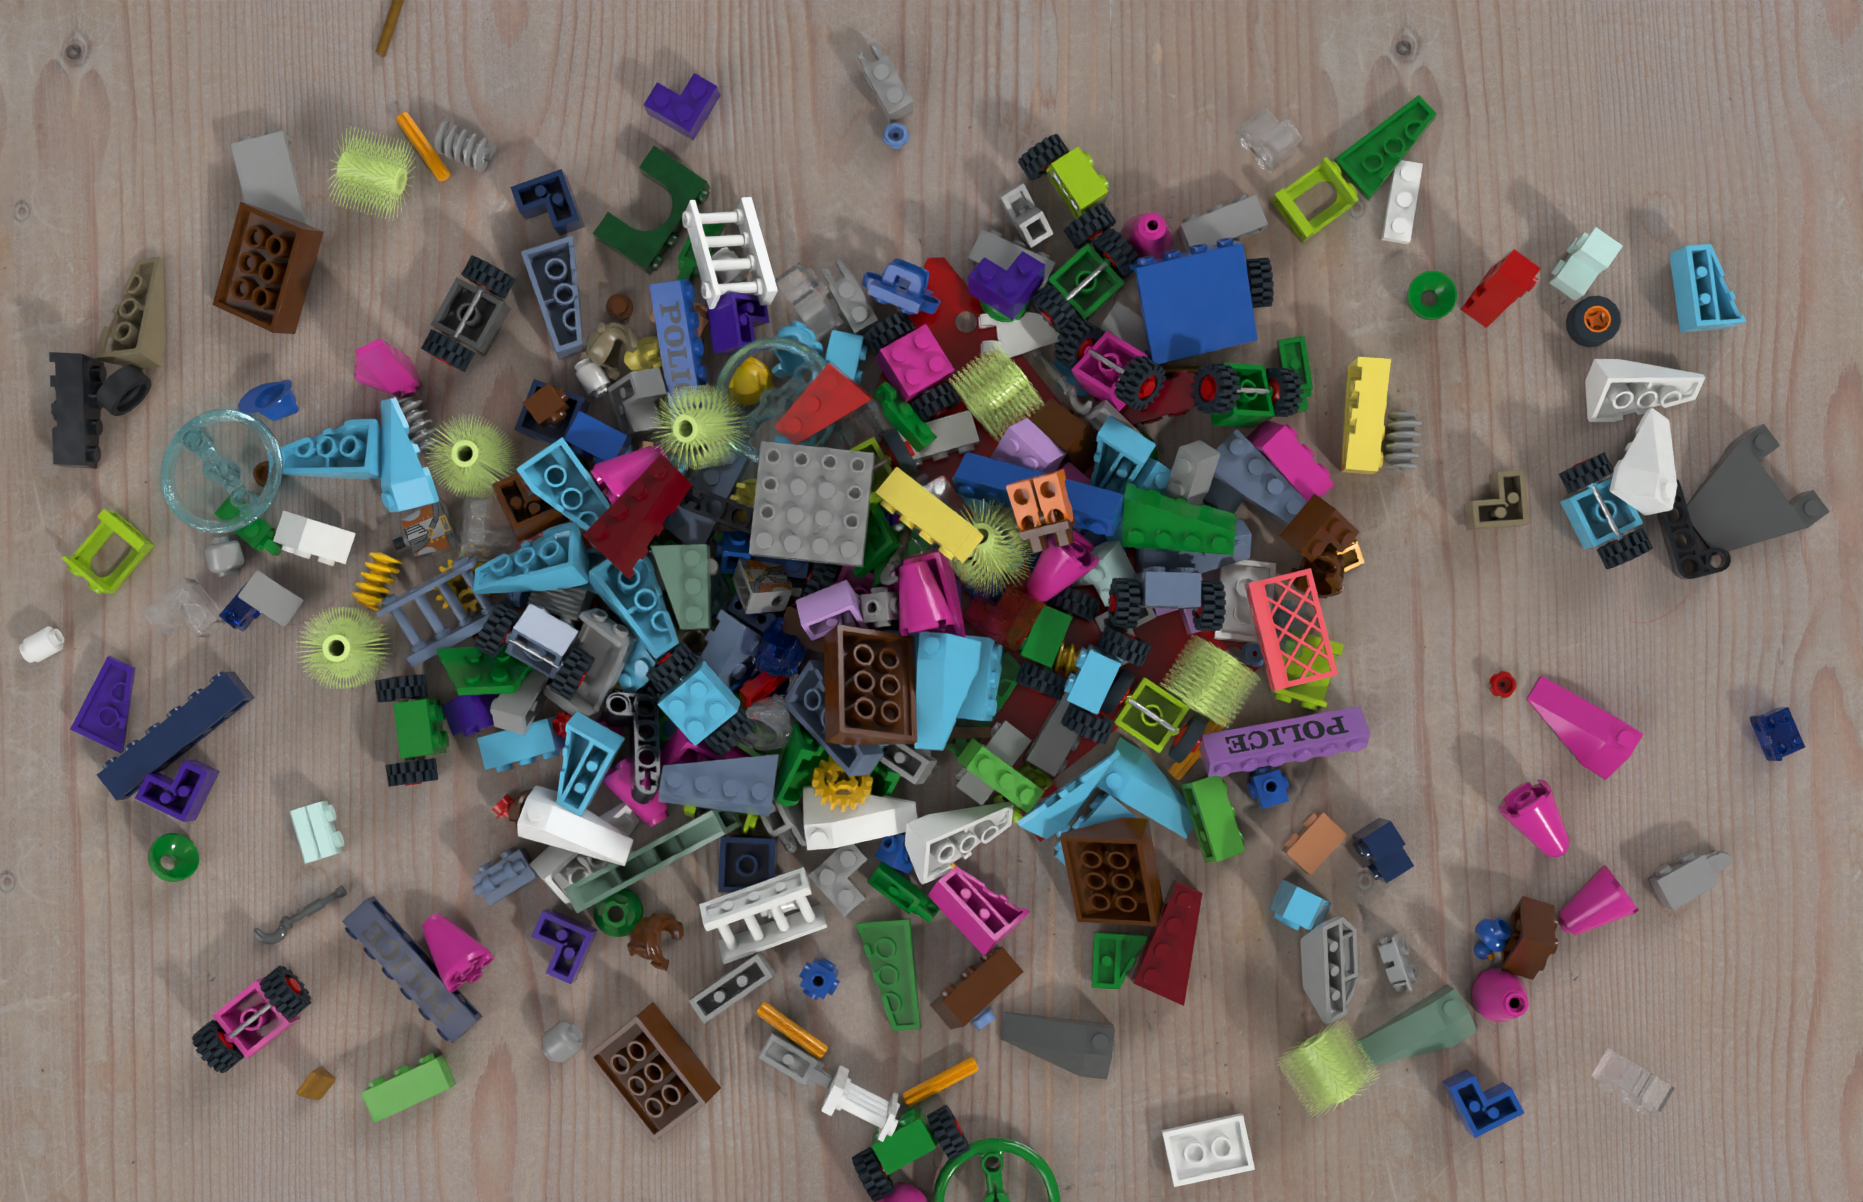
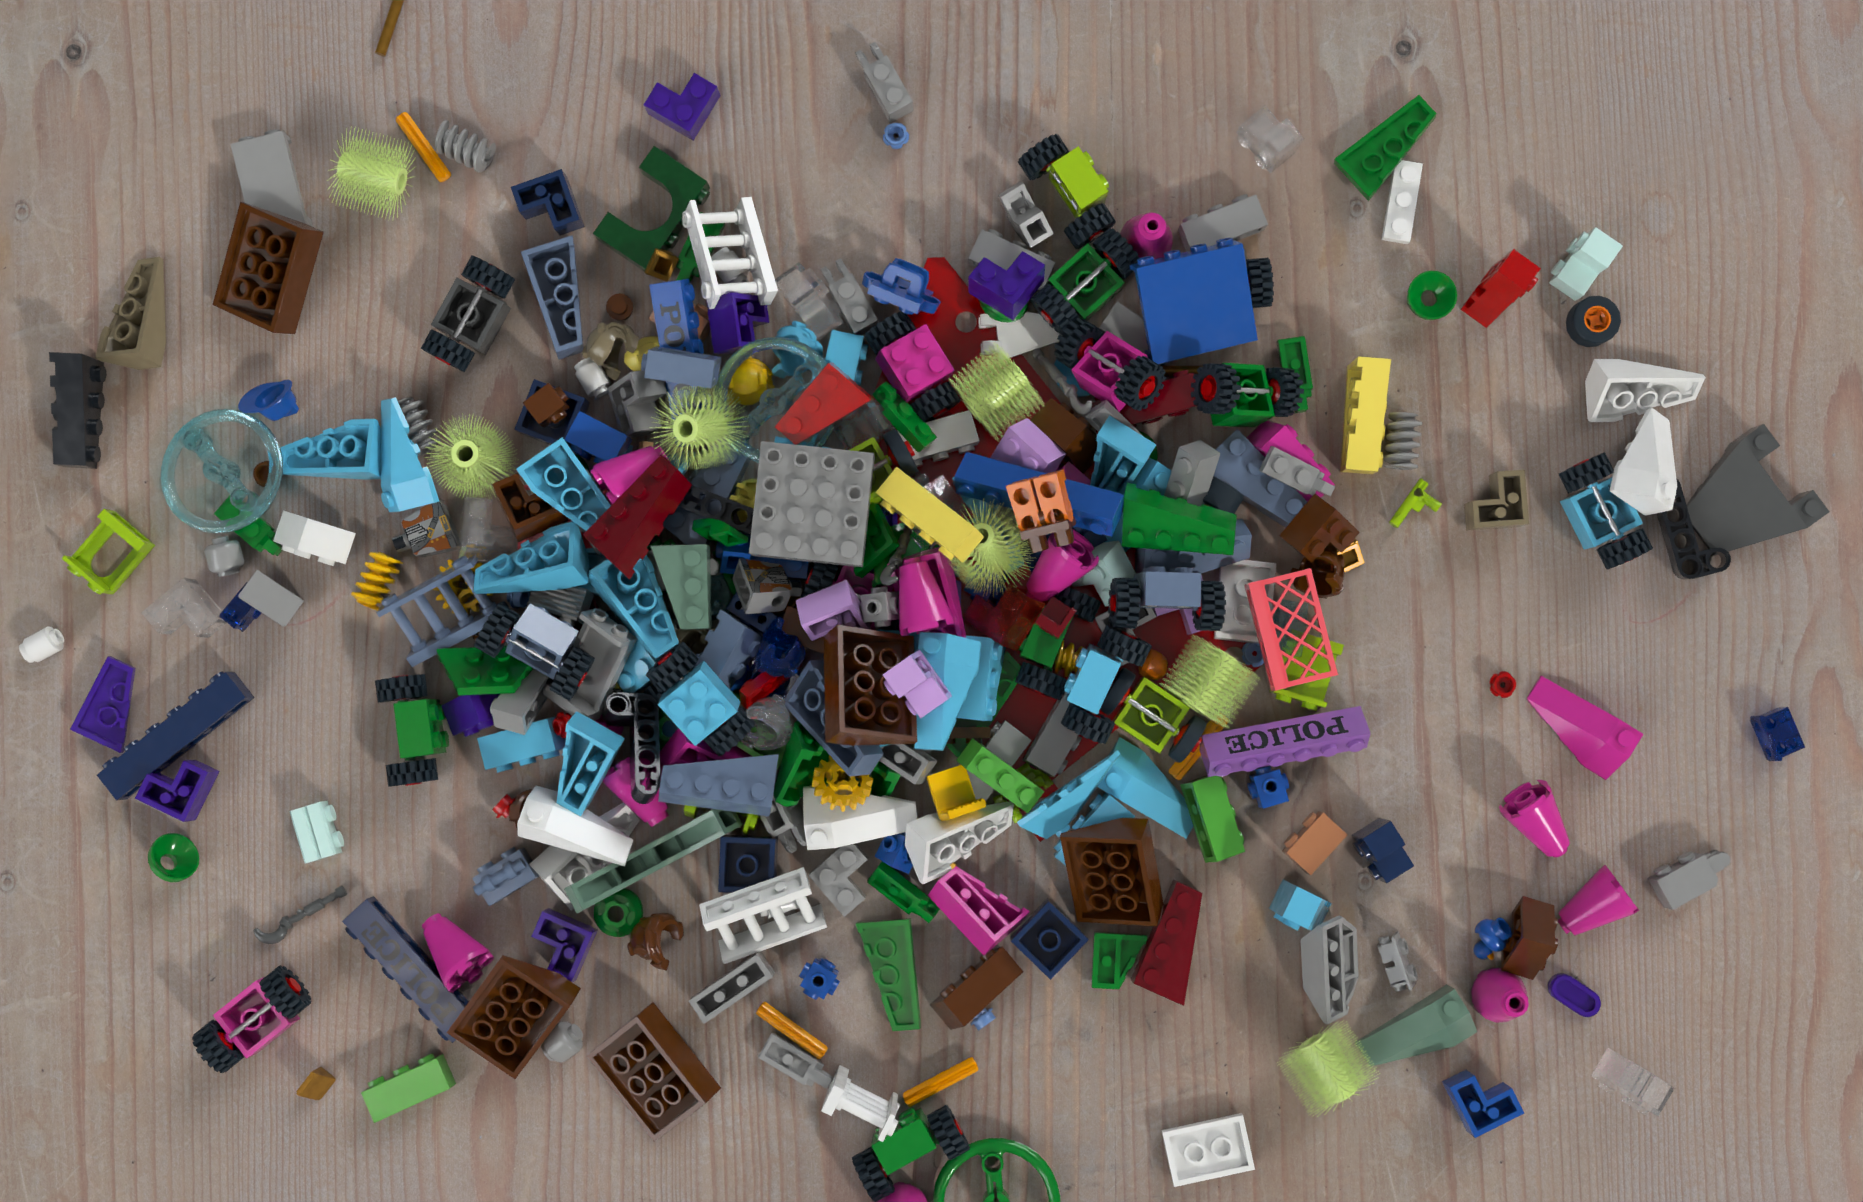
black tyre [96,365,152,416] -> none
yellowish green piece [295,607,392,689] -> none
dark pink wedge [354,338,423,398] -> none
dark grey wedge [1001,1012,1115,1080] -> none
lime panel [1271,157,1359,243] -> none
medium azure wedge [1669,244,1747,333] -> none
none -> reddish brown slope [447,955,581,1079]
none -> sand blue window [641,346,721,388]
none -> pearl gold slope [644,248,679,282]
none -> green slope [692,518,748,547]
none -> lavender brick [883,650,952,718]
none -> yellow piece [926,765,986,821]
none -> dark blue brick [1010,898,1089,980]
none -> dark red panel [1034,597,1077,639]
none -> orange piece [1138,649,1168,680]
none -> light grey hinge [1259,446,1335,497]
none -> lime hose [1389,478,1442,528]
none -> dark purple tile [1548,973,1601,1017]

